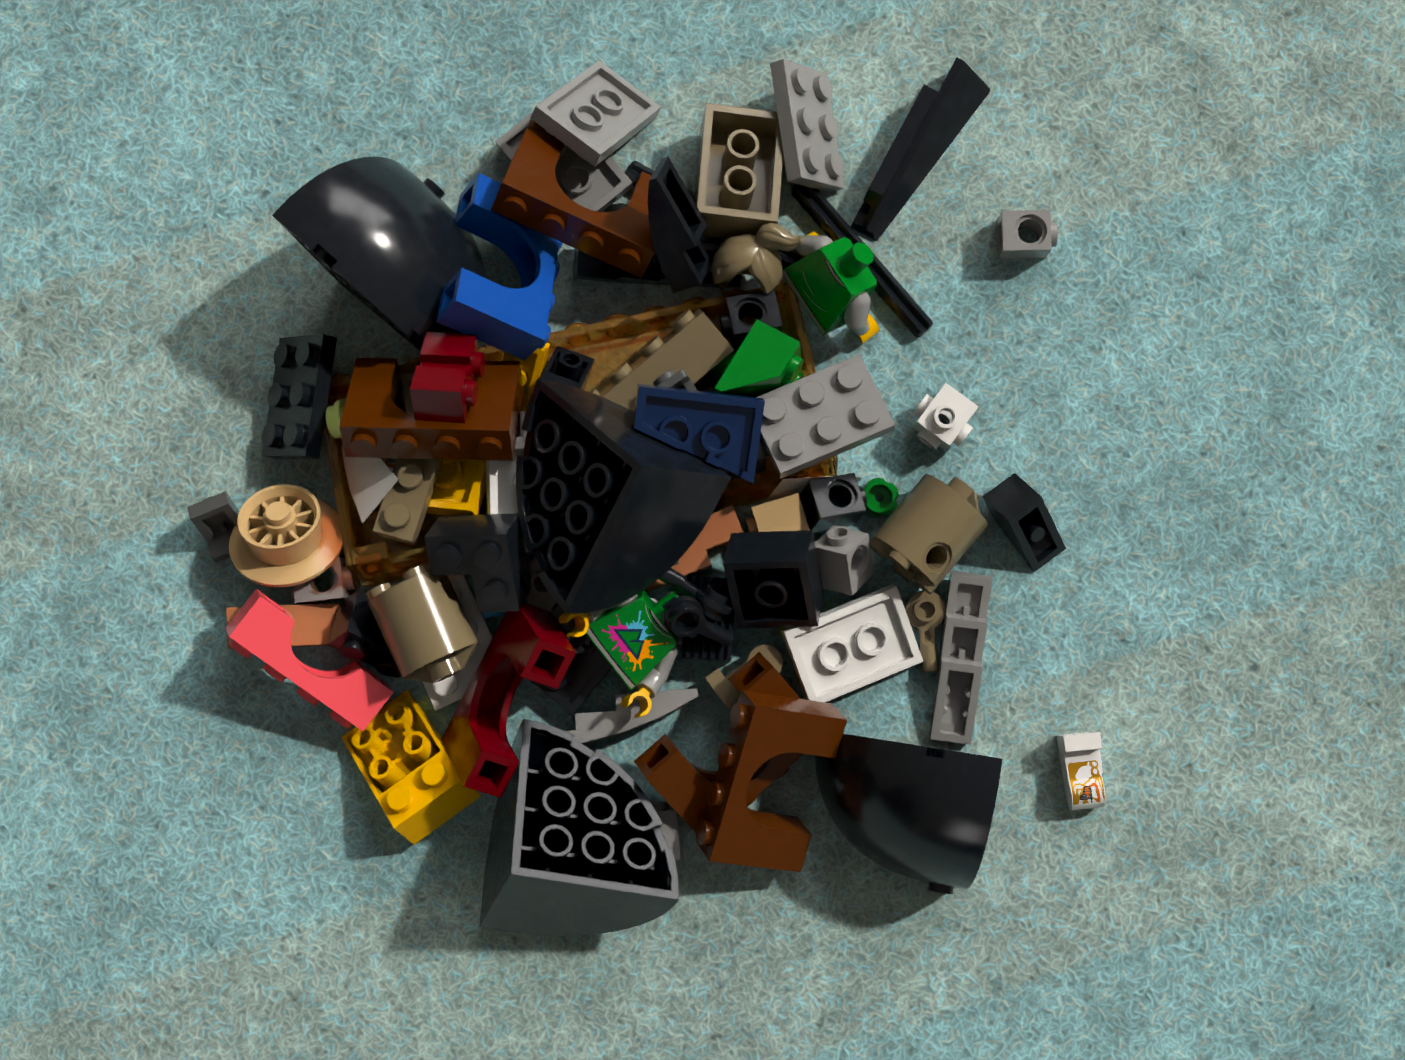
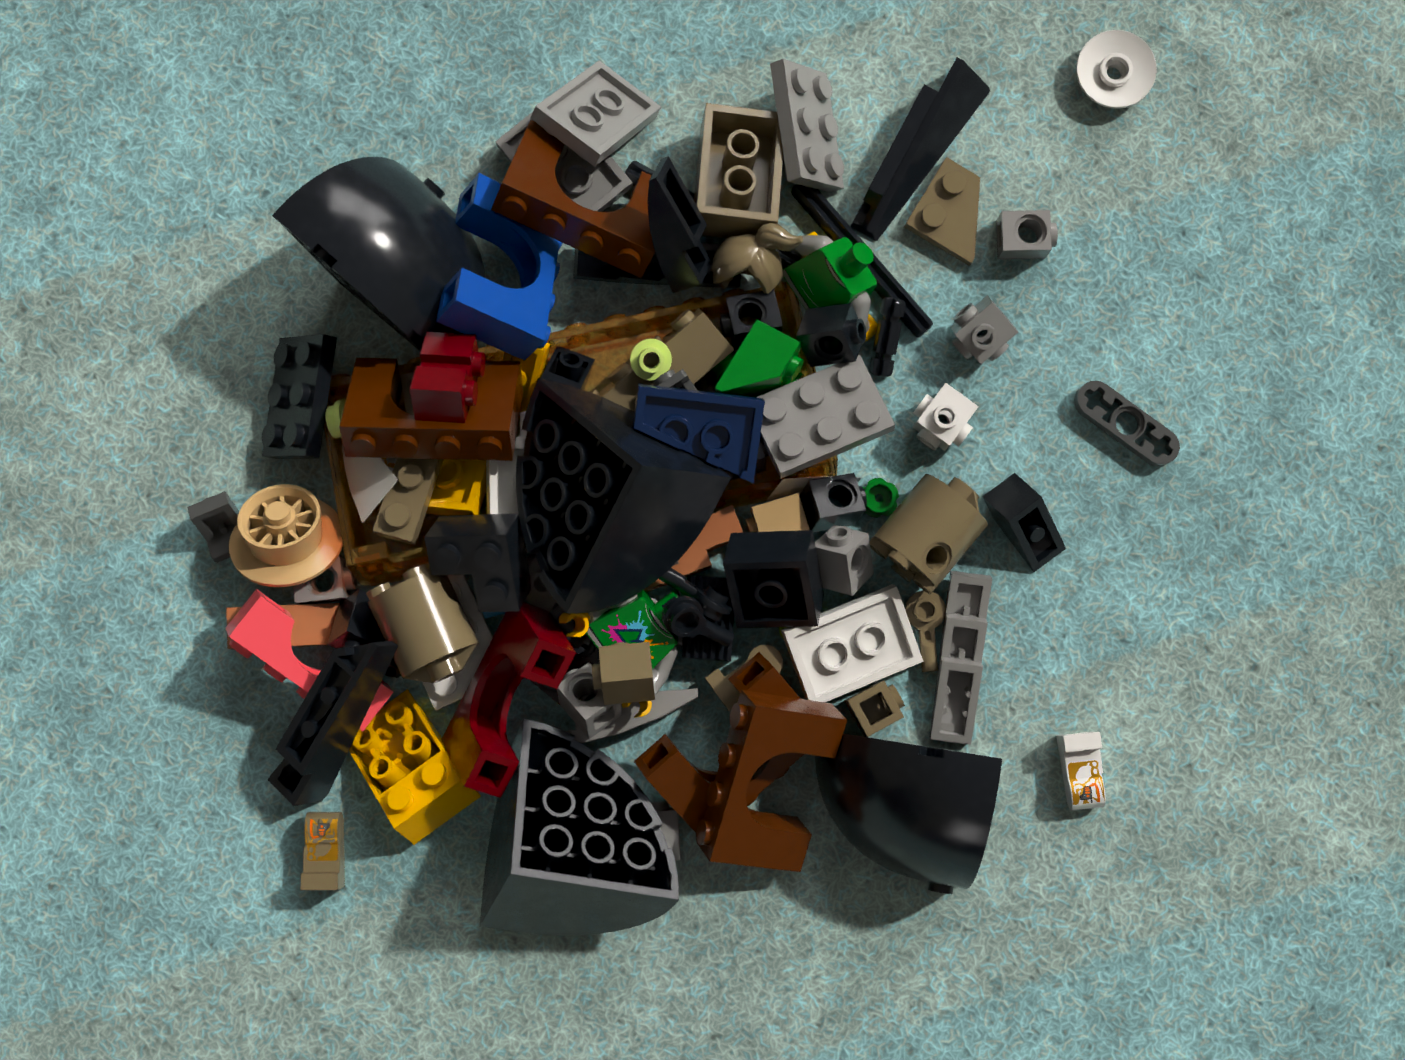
none -> black wedge [268,641,398,806]
none -> dark tan leg [300,812,345,890]
none -> light grey brick [557,662,622,739]
none -> dark tan brick [592,642,655,705]
none -> yellowish green plate [630,338,672,381]
none -> black brick [796,303,866,367]
none -> dark tan brick [844,680,905,737]
none -> black axle [869,297,906,377]
none -> dark tan wing [904,157,980,266]
none -> light grey brick [951,295,1018,364]
none -> dark grey beam [1074,381,1180,466]
none -> white dish [1076,30,1157,109]

